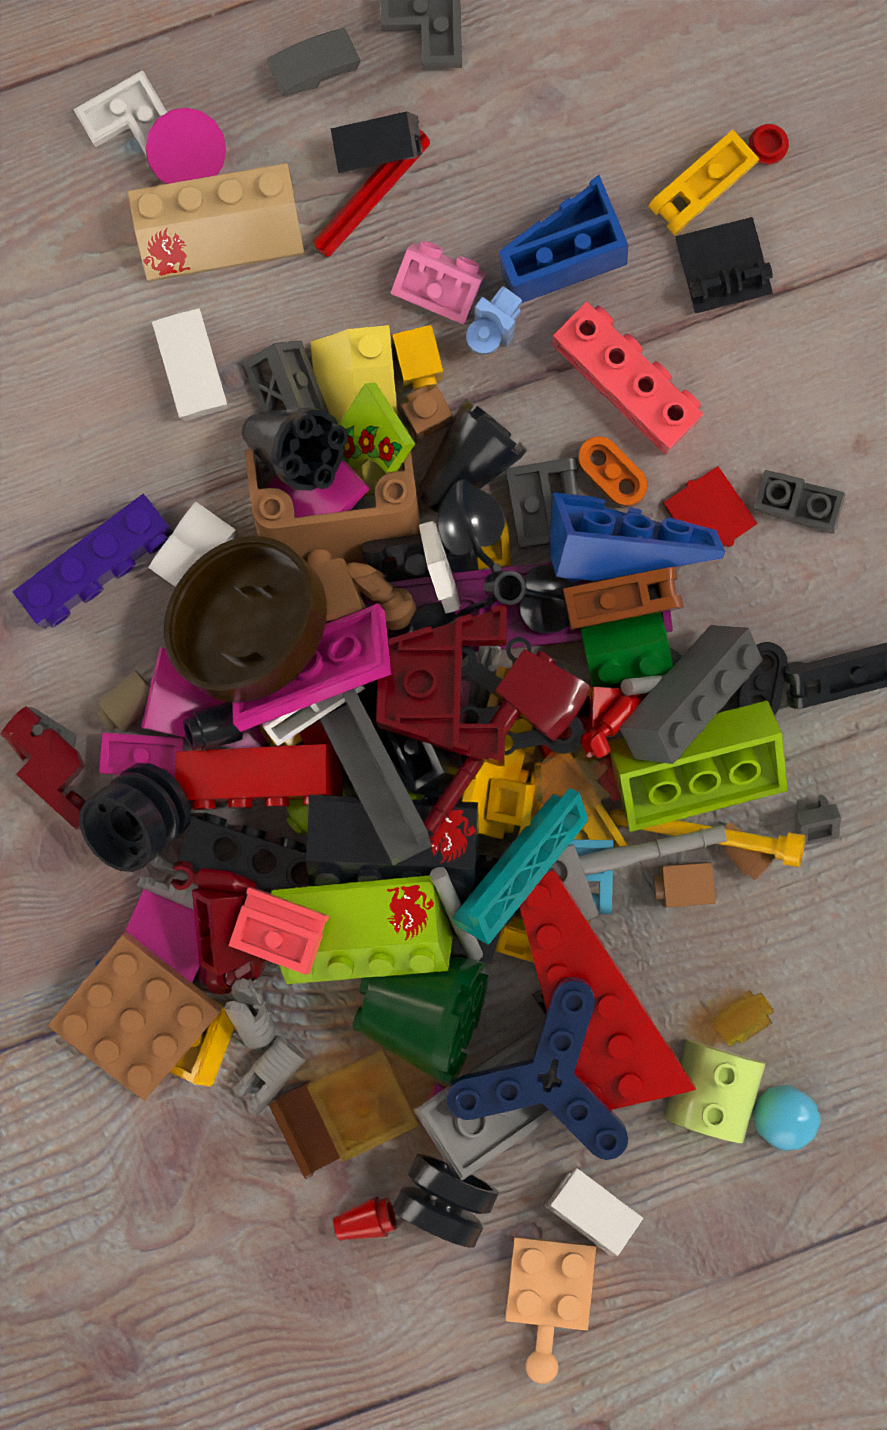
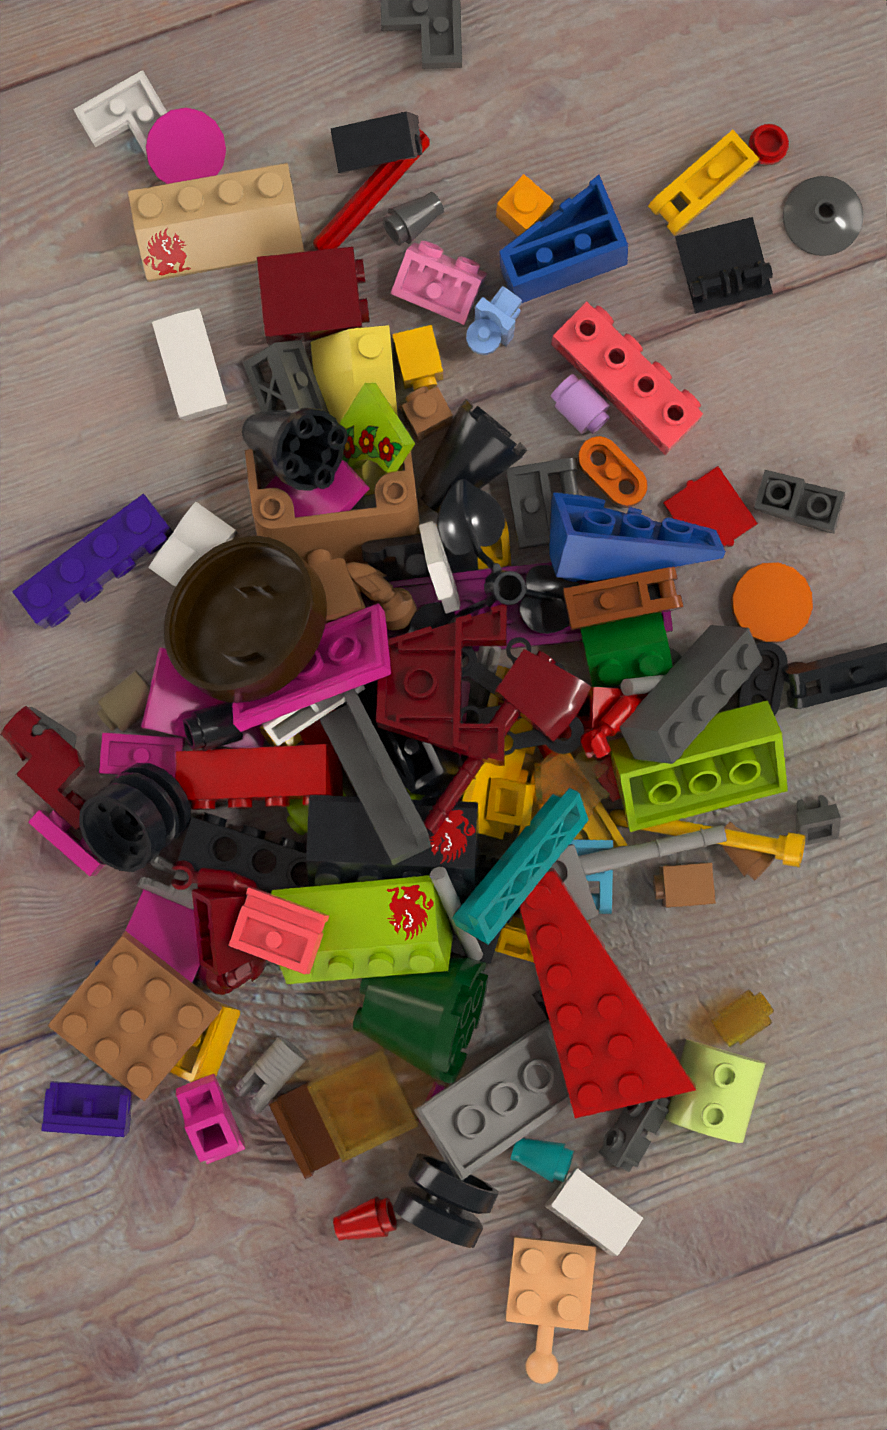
light grey hinge [224,978,277,1048] -> none
dark grey slope [267,28,361,96] -> none
dark blue piece [447,977,628,1160] -> none
medium azure hair [753,1085,821,1151] -> none
none -> dark pink plate [28,810,106,876]
none -> dark purple hinge [41,1081,133,1137]
none -> dark pink brick [176,1074,245,1164]
none -> dark red brick [257,247,370,346]
none -> dark grey cone [382,192,444,245]
none -> light orange brick [496,174,554,236]
none -> teal cone [511,1138,574,1183]
none -> lavender brick [551,374,610,434]
none -> dark grey hinge [599,1097,671,1172]
none -> orange tile [731,562,813,643]
none -> dark grey dish [783,176,863,256]

